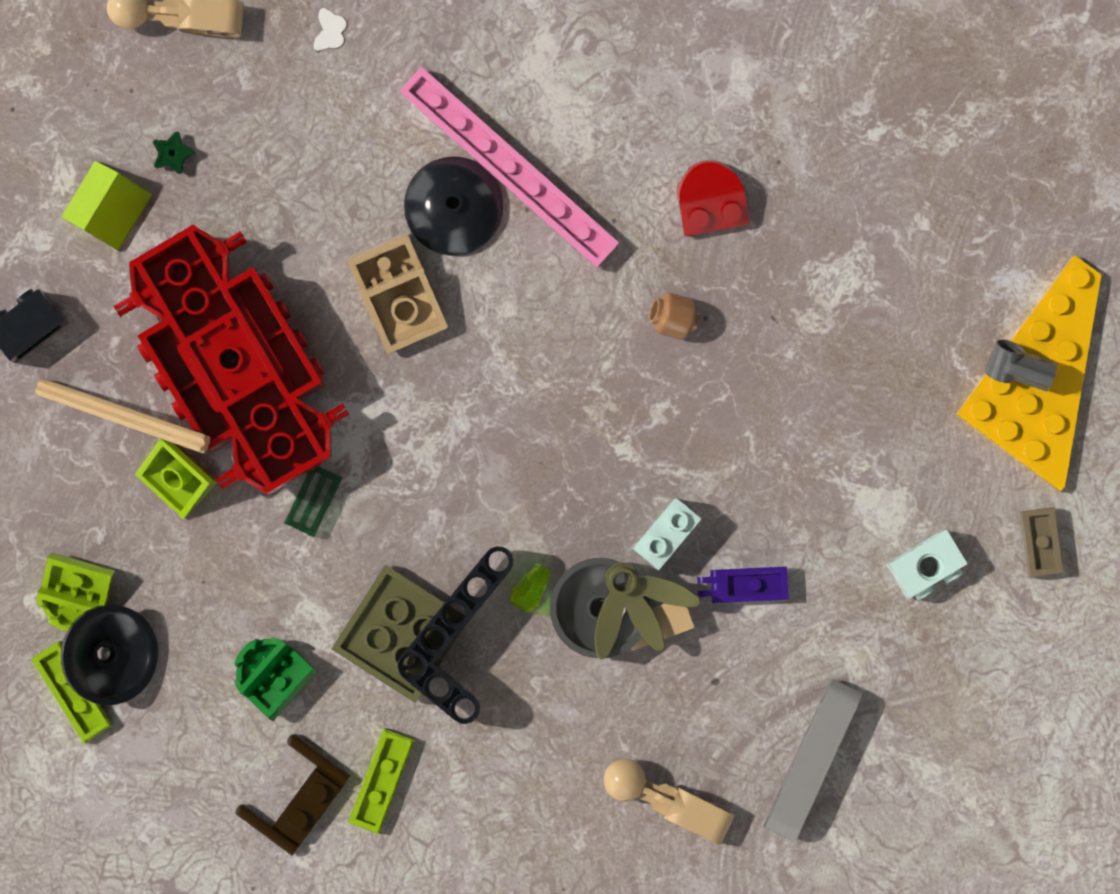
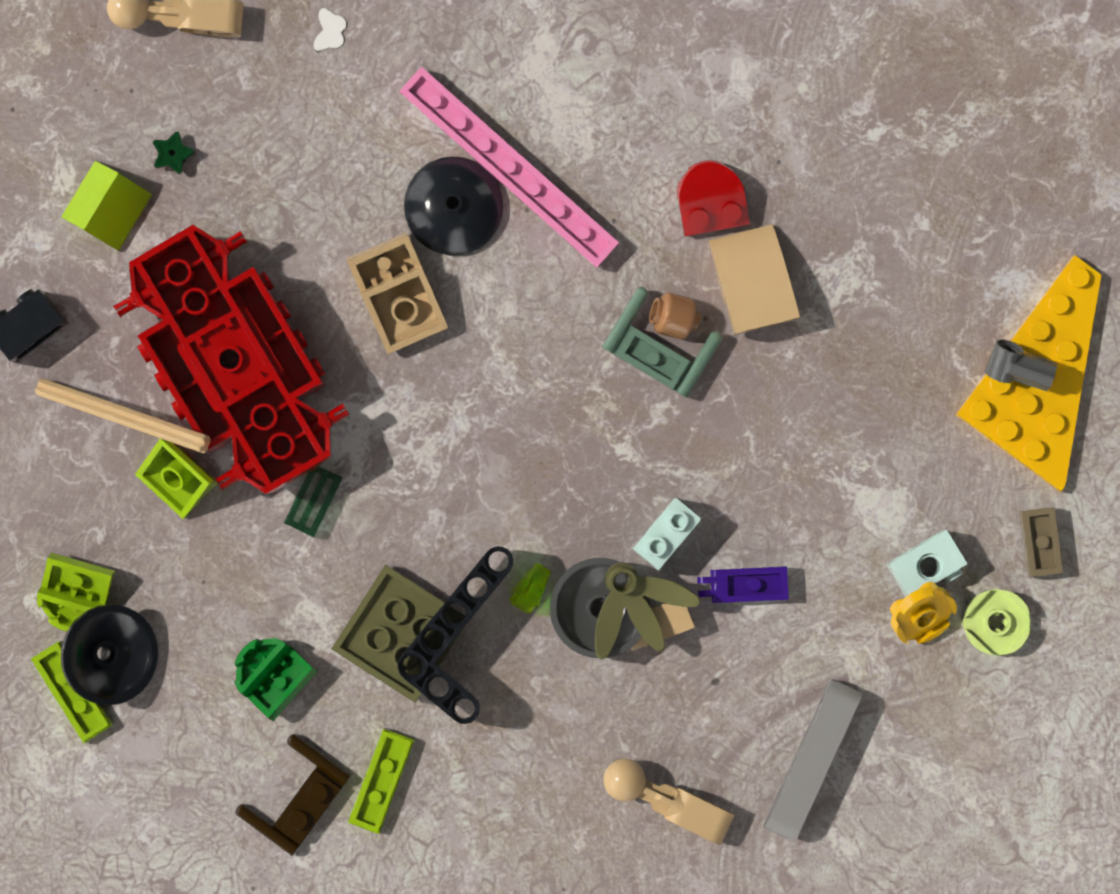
none -> sand green plate [602,287,723,398]
none -> tan slope [708,224,800,335]
none -> yellow plate [890,581,957,644]
none -> yellowish green plate [962,589,1030,656]

